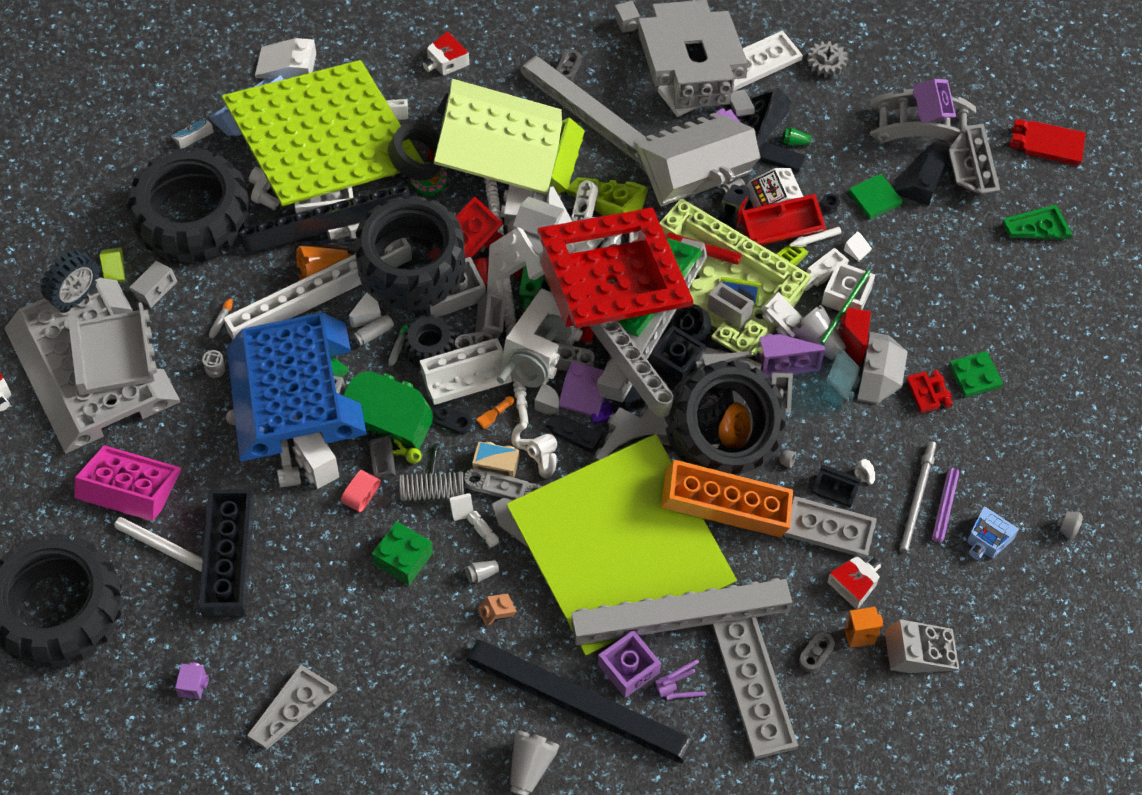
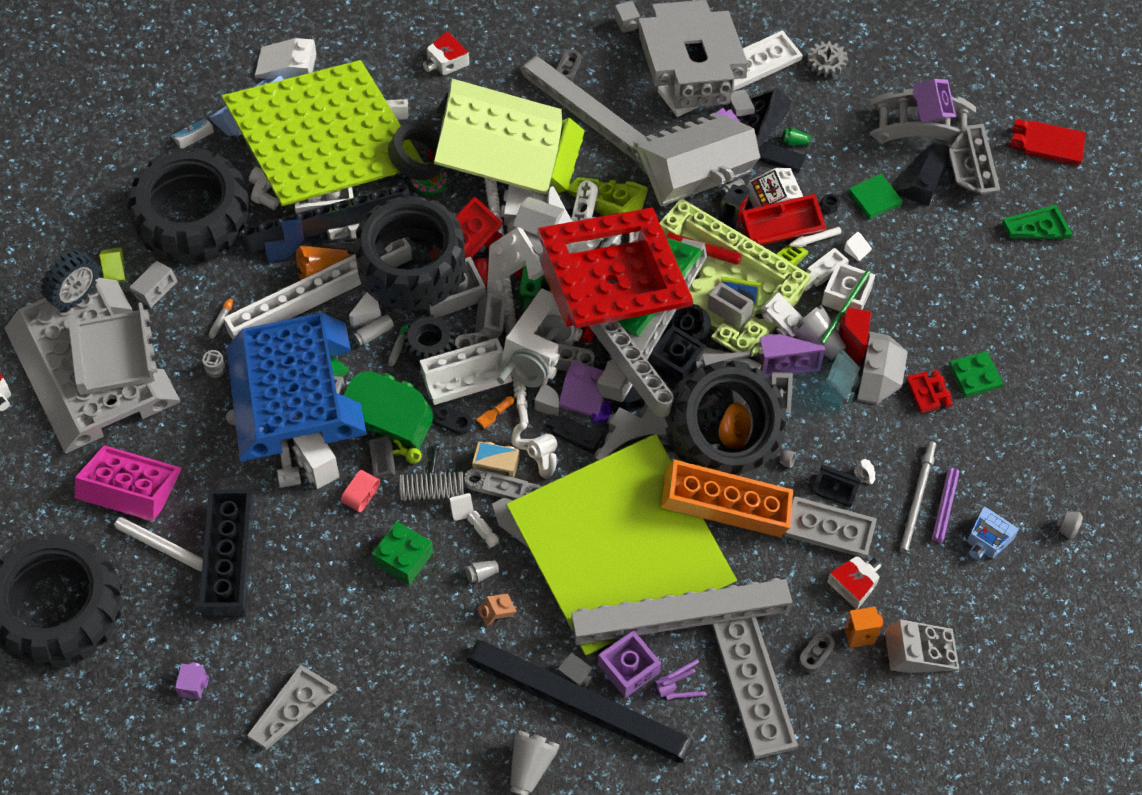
none -> dark blue tile [265,219,304,262]
none -> dark grey brick [558,653,593,688]

